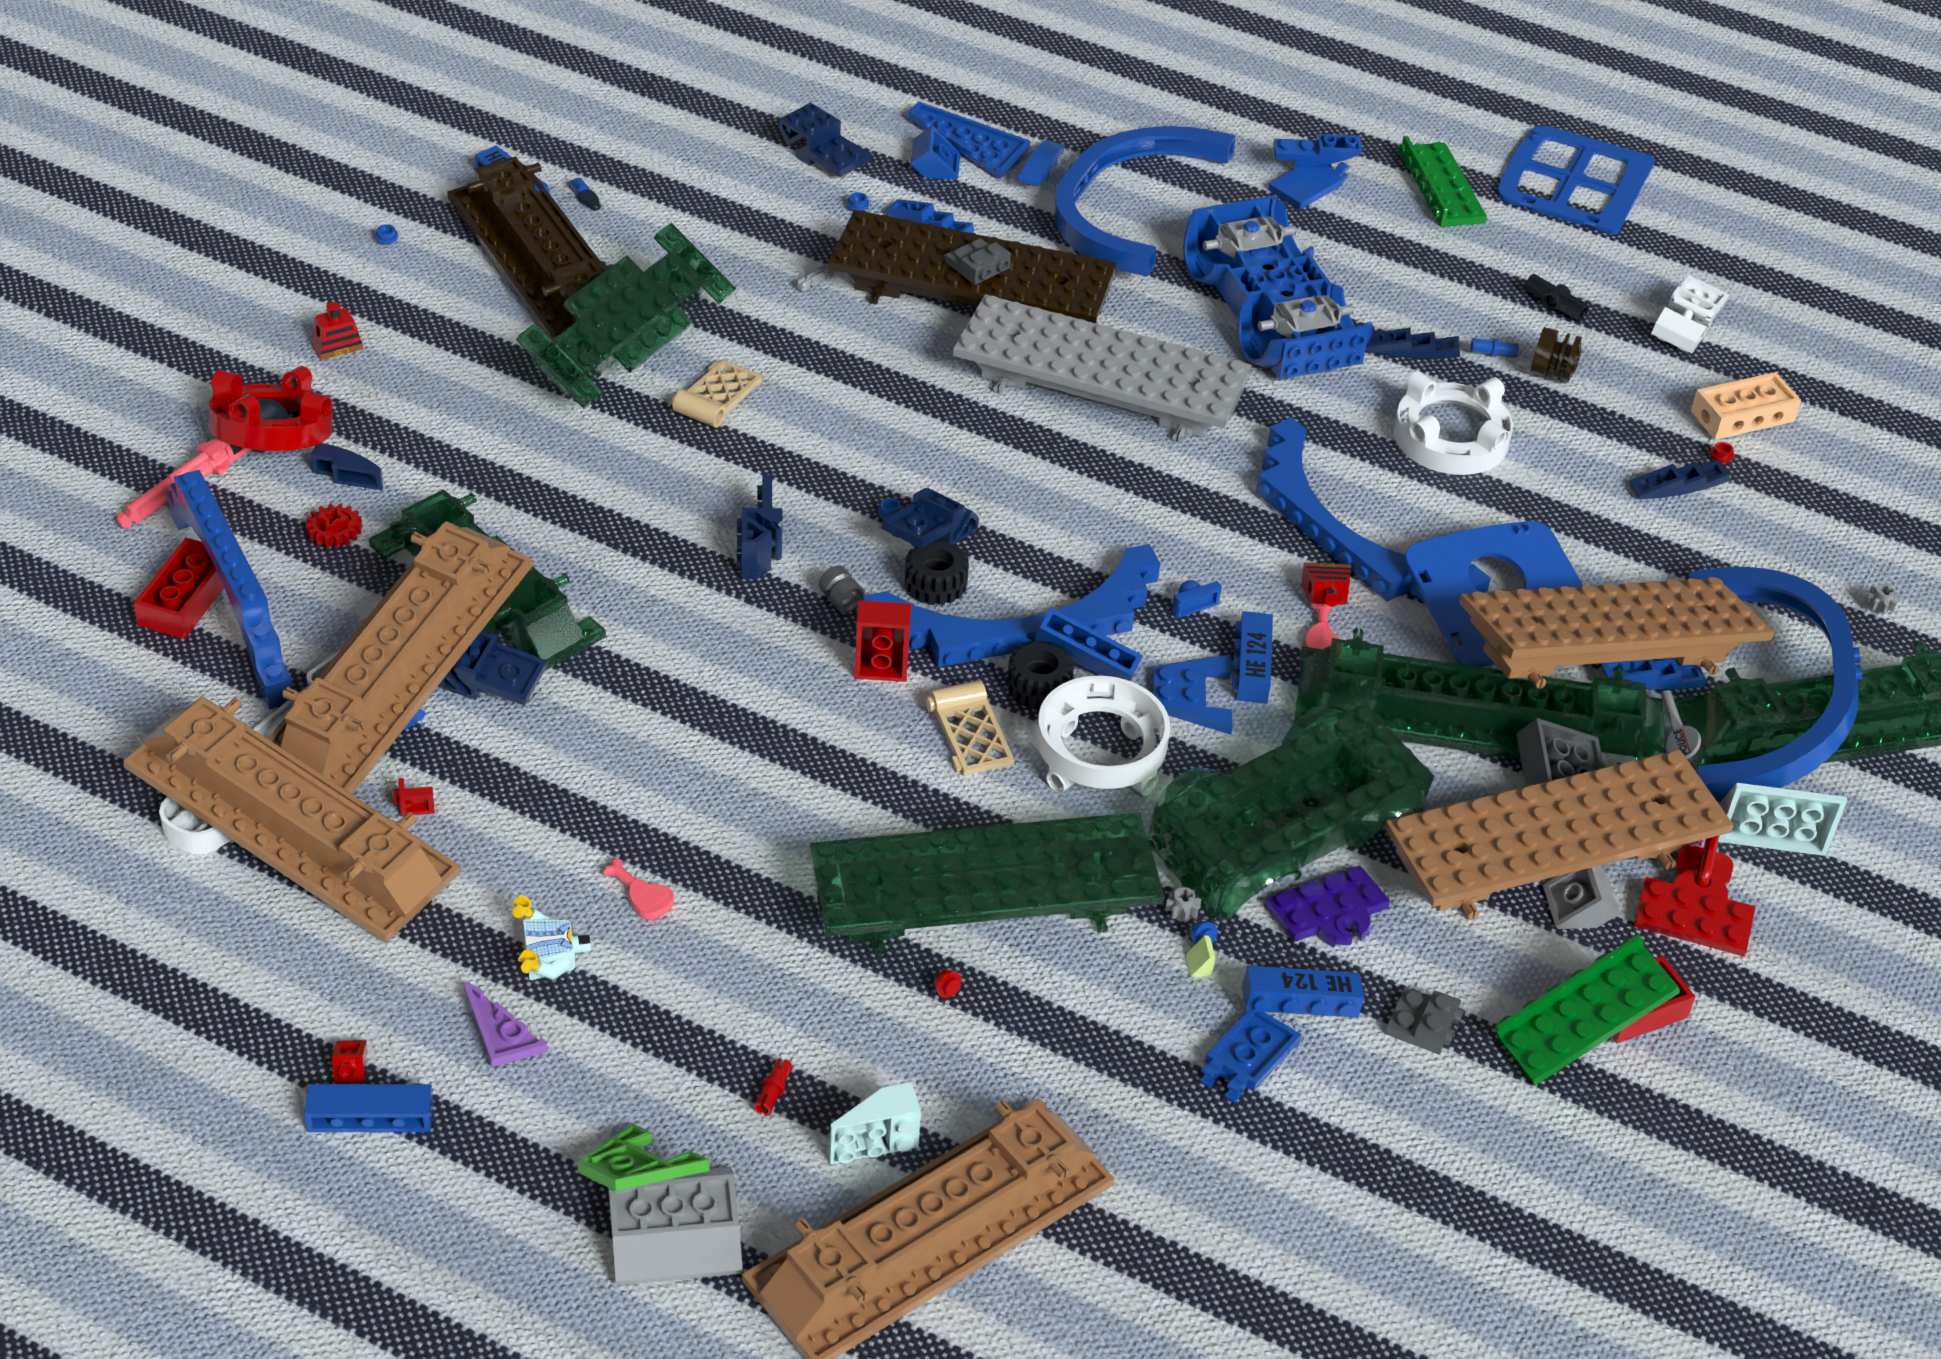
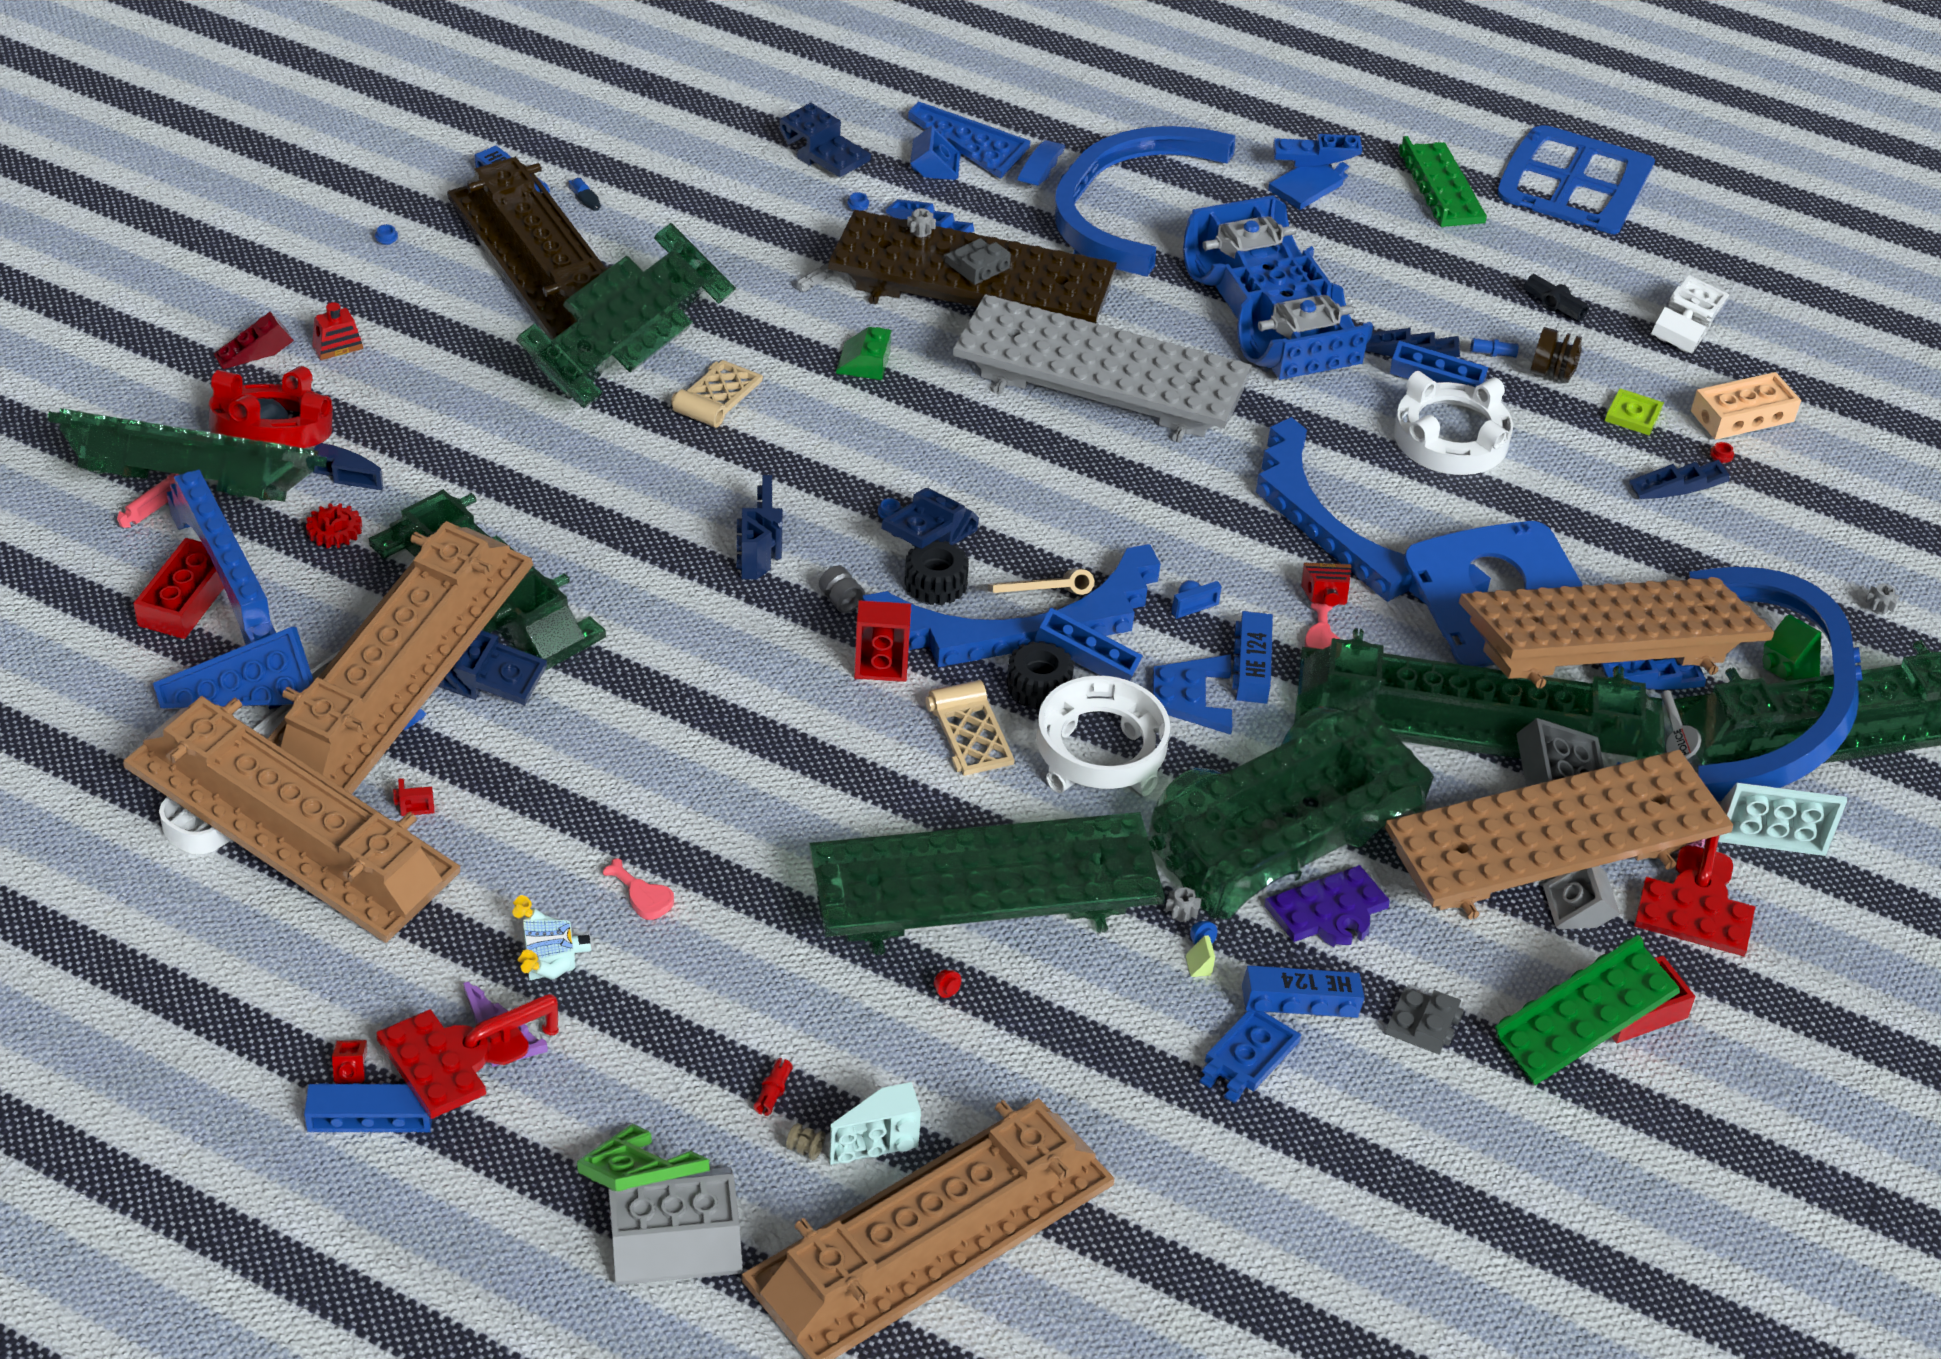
none -> clear green piece [48,408,327,502]
none -> blue wing [153,627,314,709]
none -> dark red slope [214,311,294,369]
none -> red plate [376,994,559,1119]
none -> dark tan bush [786,1123,826,1161]
none -> green slope [836,327,892,380]
none -> light grey gear [907,208,936,237]
none -> tan piece [987,568,1094,595]
none -> blue brick [1390,341,1488,388]
none -> lime tile [1605,388,1664,436]
none -> green slope [1762,615,1822,686]

